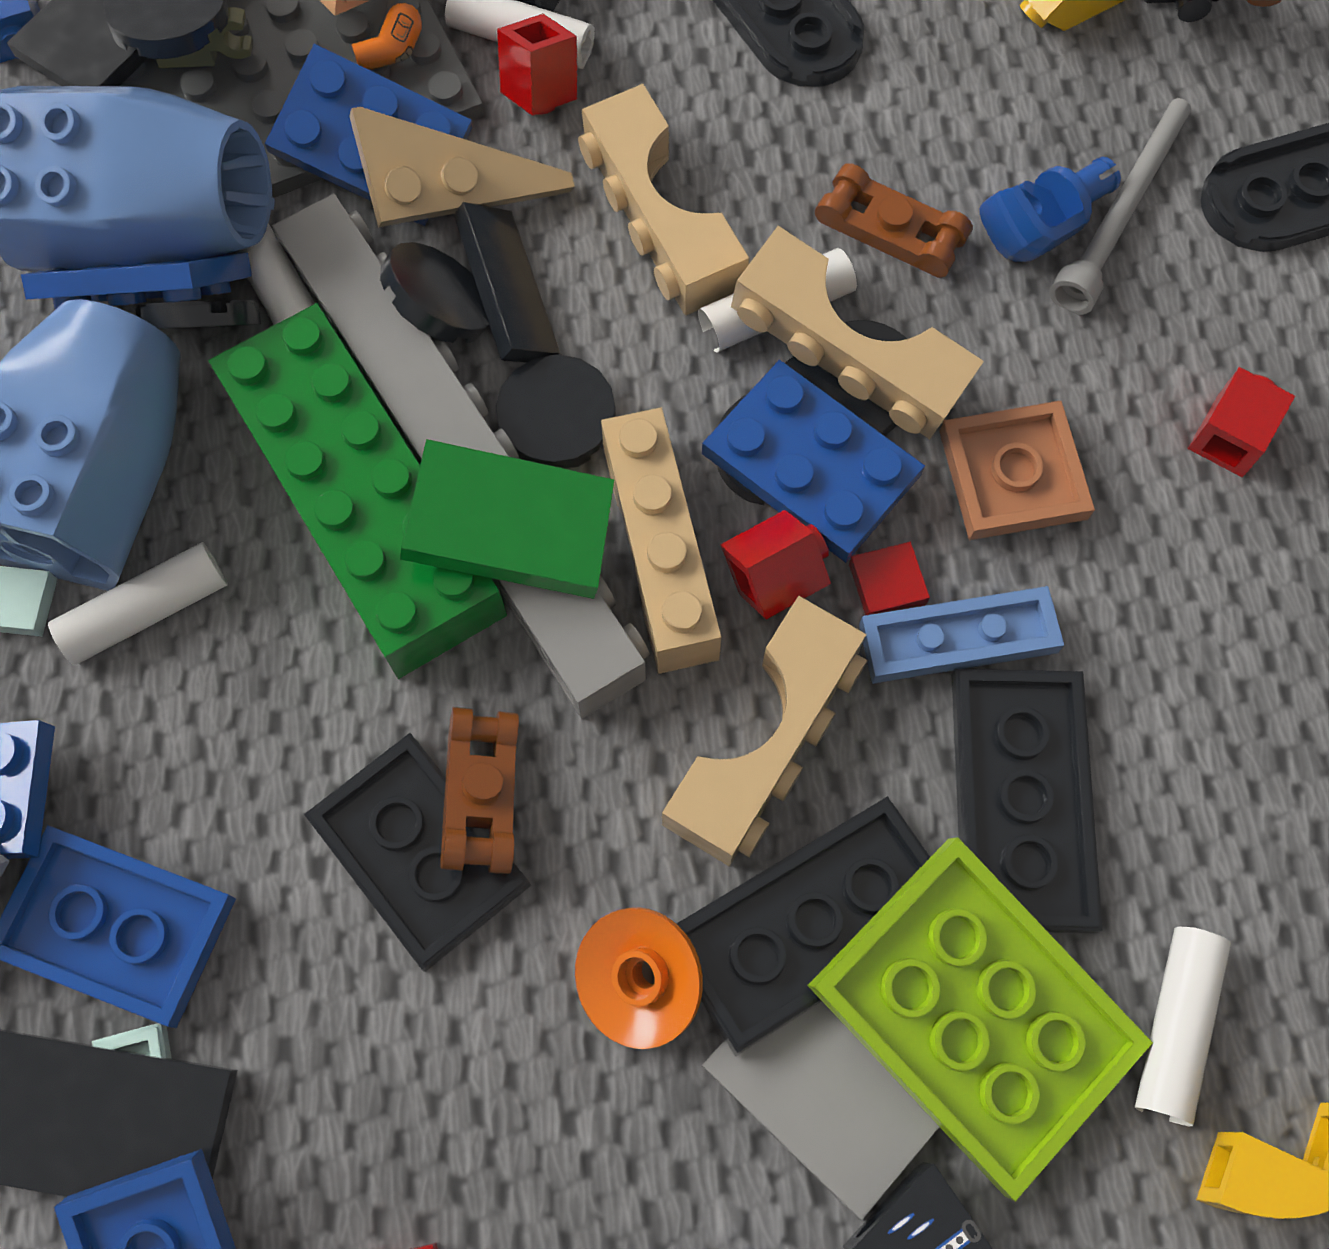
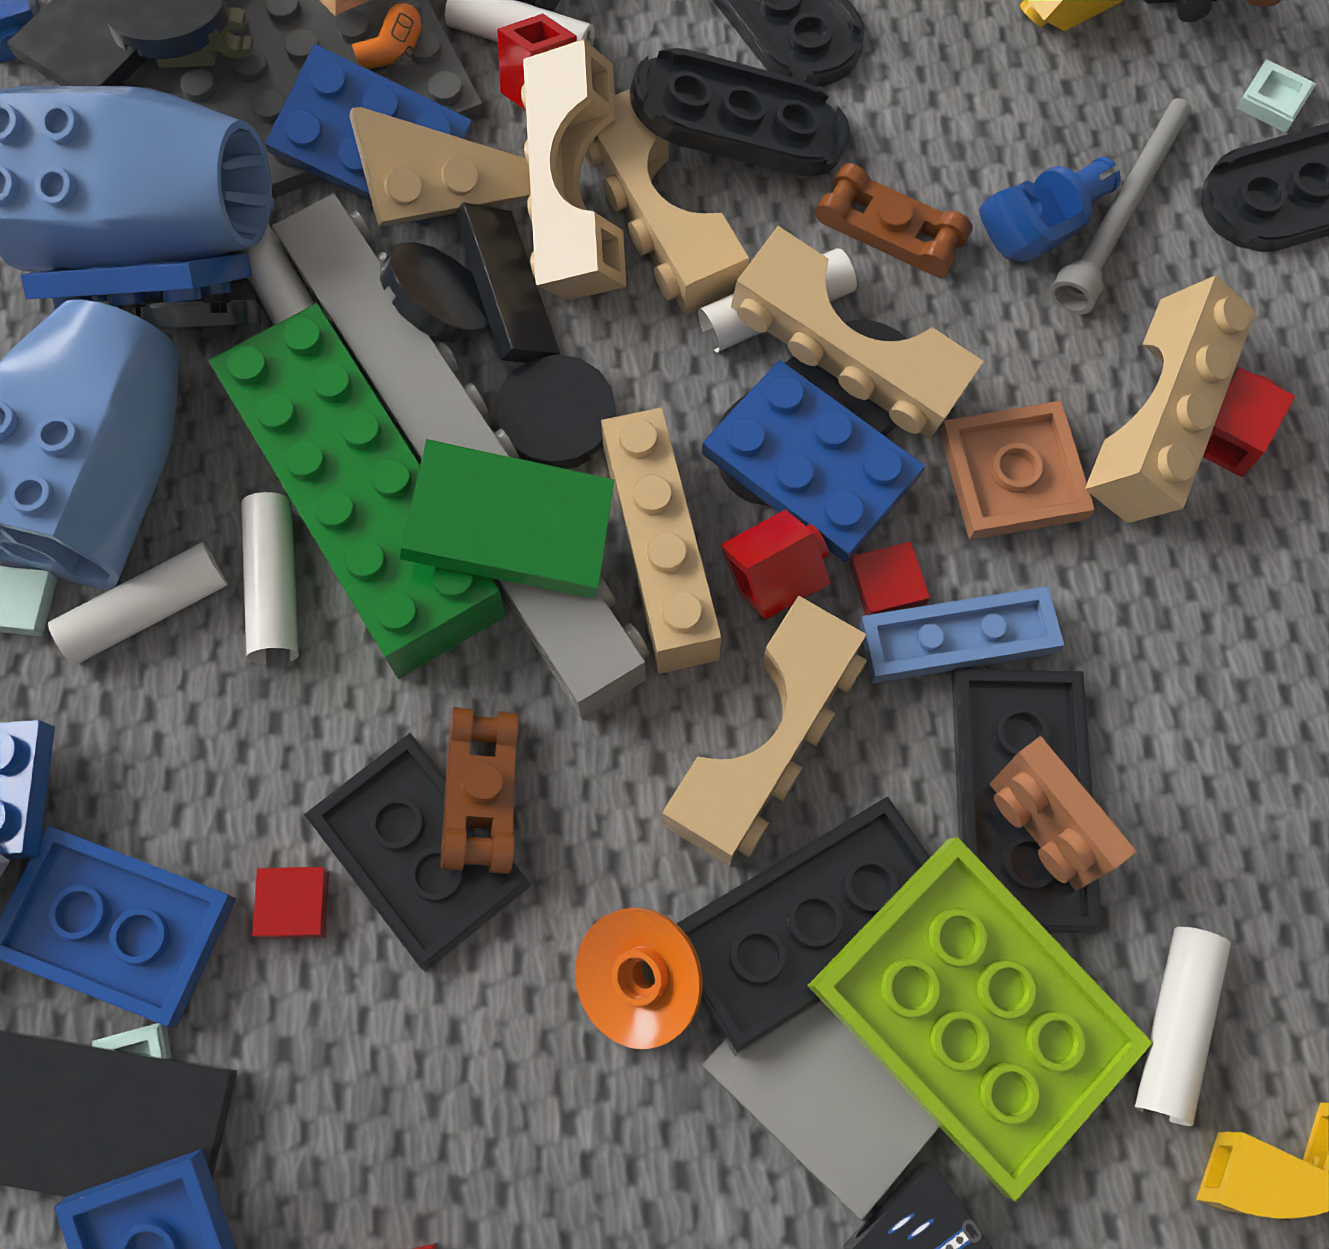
none -> white piece [241,492,299,664]
none -> red tile [252,867,329,939]
none -> arch [521,39,627,300]
none -> black tile [630,48,850,176]
none -> nougat plate [990,736,1137,891]
none -> tan arch [1085,275,1256,523]
none -> light aqua tile [1236,59,1317,133]

